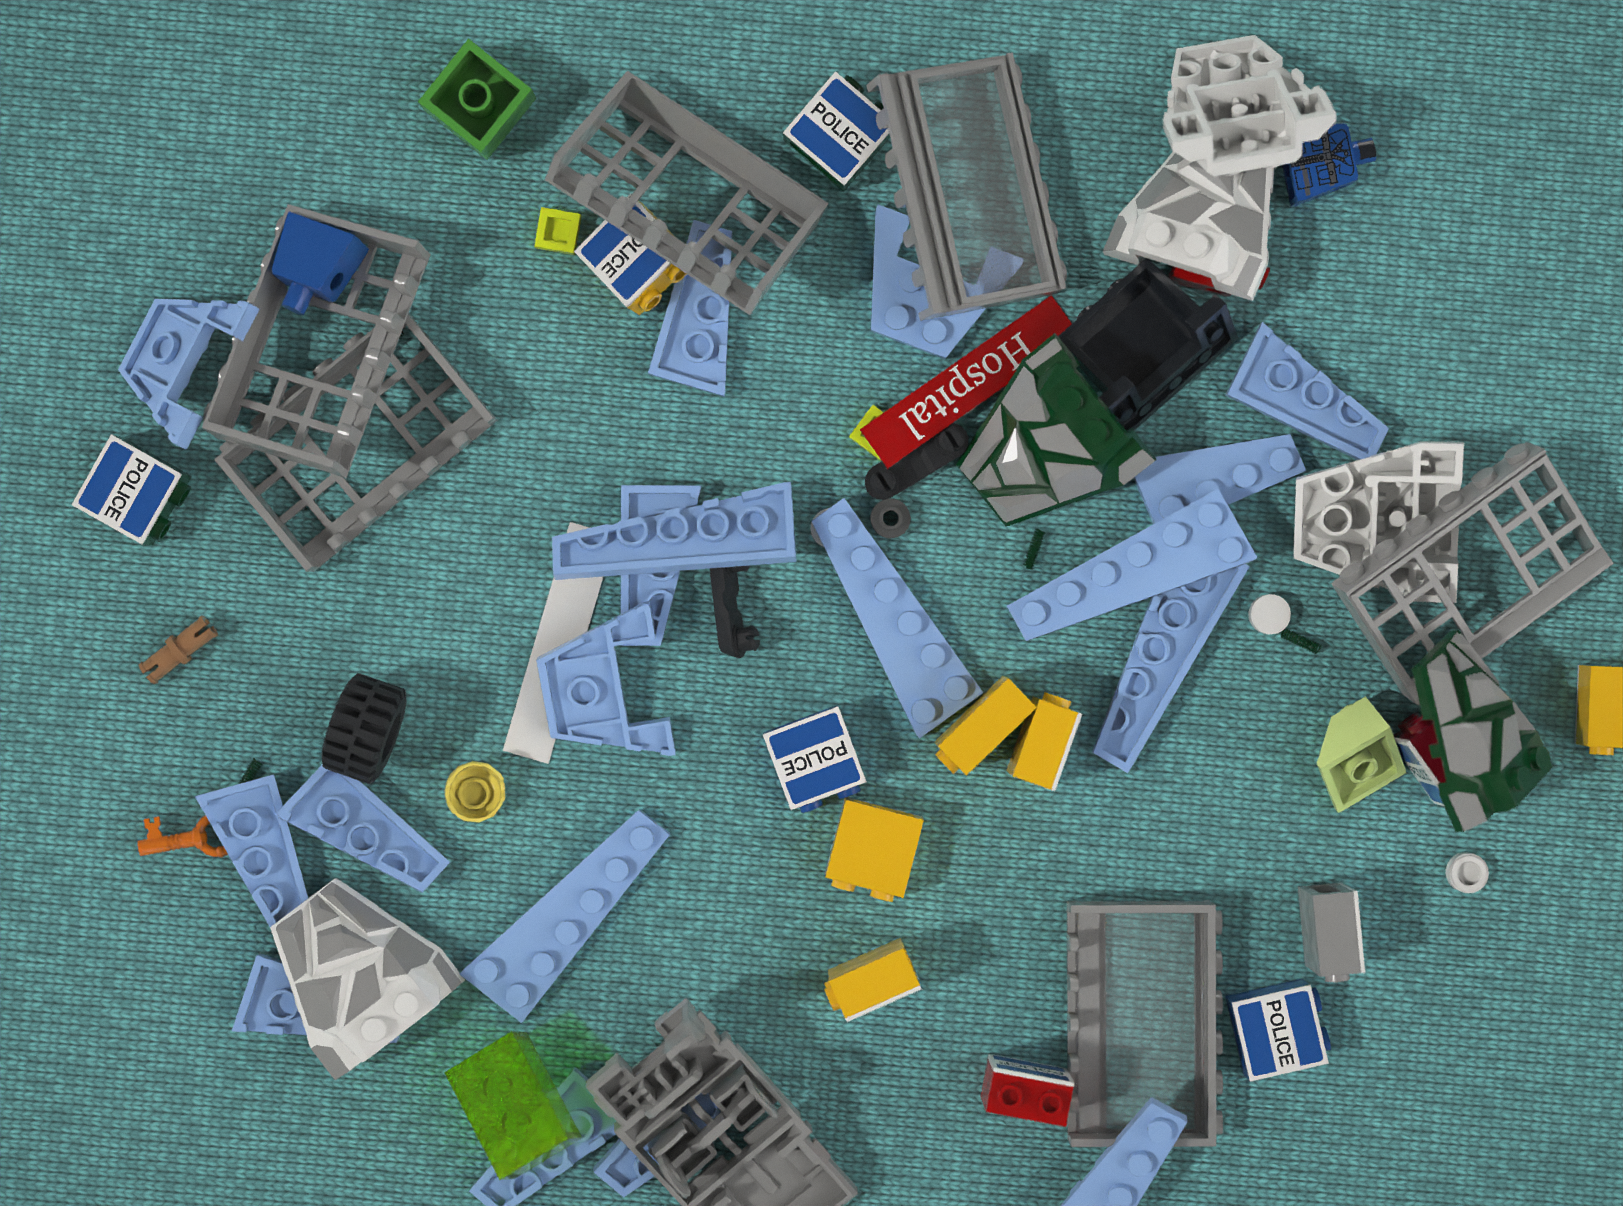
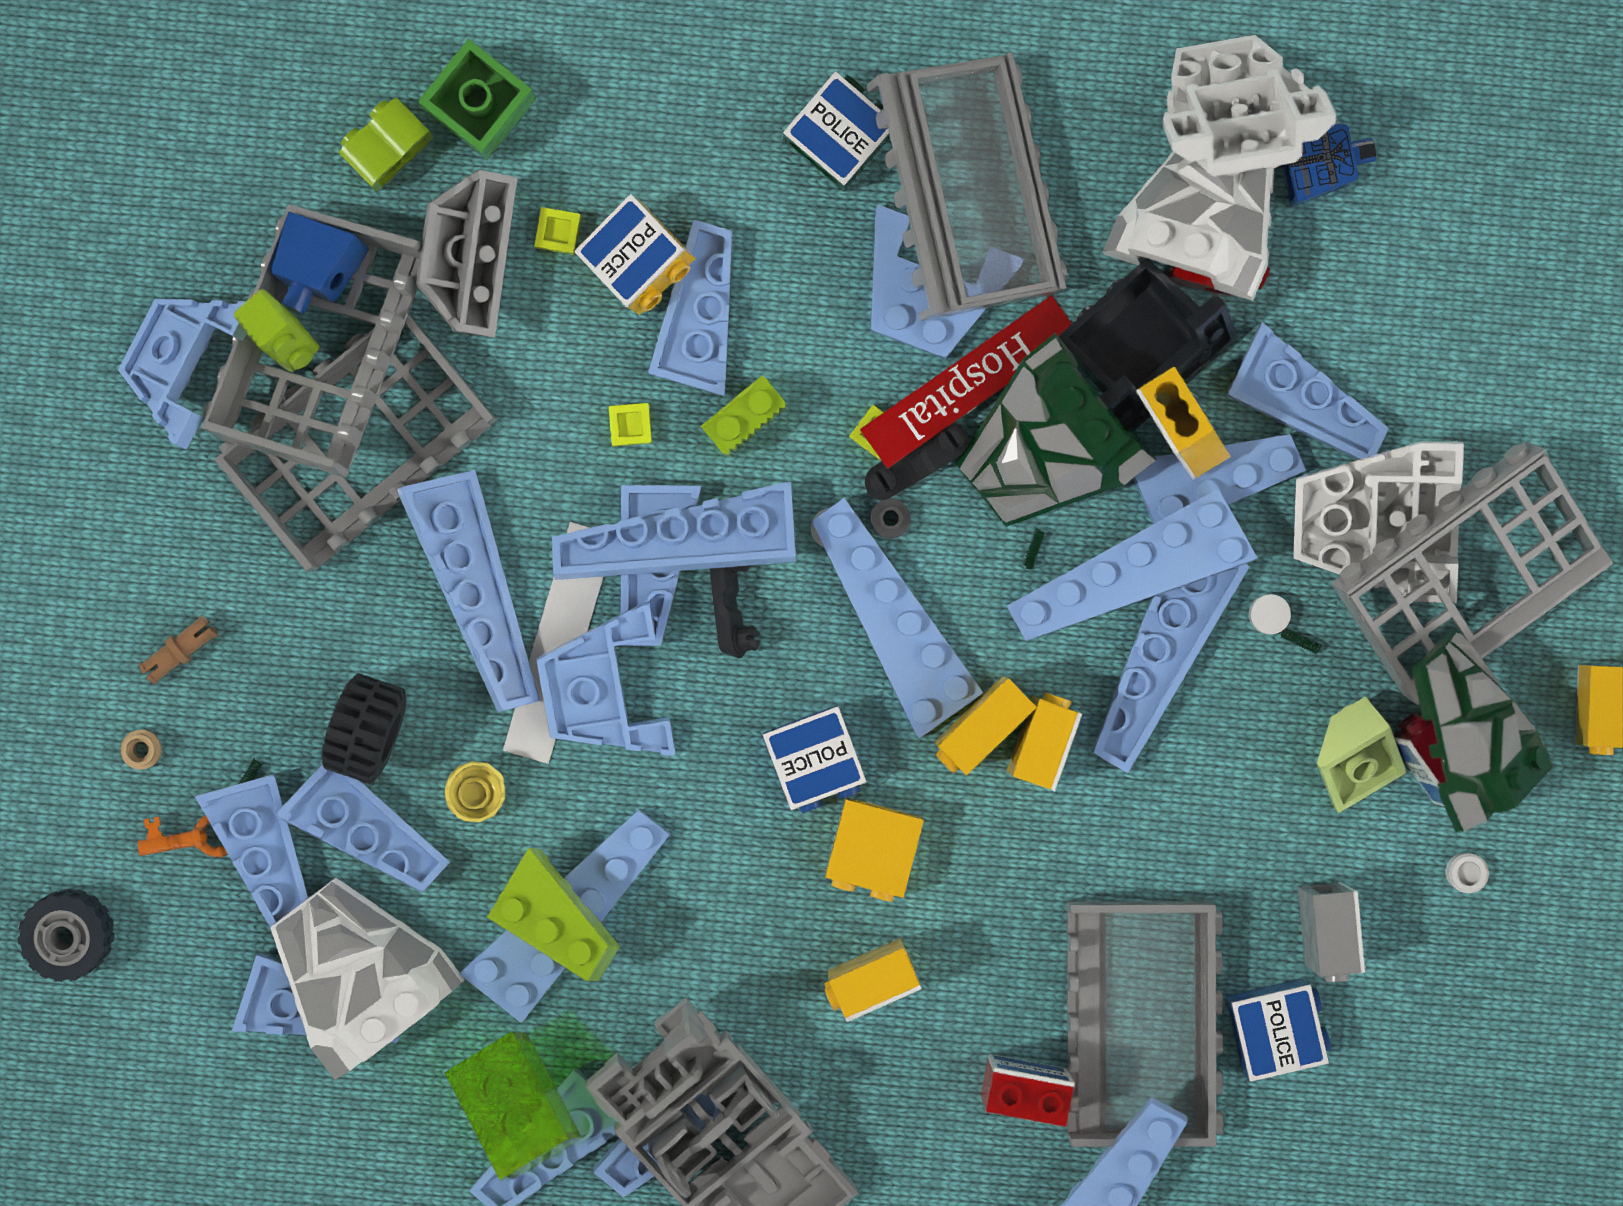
piece [72,434,192,545] -> none
light grey window [545,71,829,315] -> none
none -> black wheel [18,889,115,982]
none -> tan plate [120,730,162,770]
none -> lime brick [233,289,320,372]
none -> lime brick [338,97,433,192]
none -> light blue wing [397,470,540,712]
none -> light grey wedge [416,169,517,338]
none -> lime wedge [487,847,620,982]
none -> neon yellow tile [609,403,653,447]
none -> lime brick [701,375,786,457]
none -> yellow piece [1136,366,1231,480]

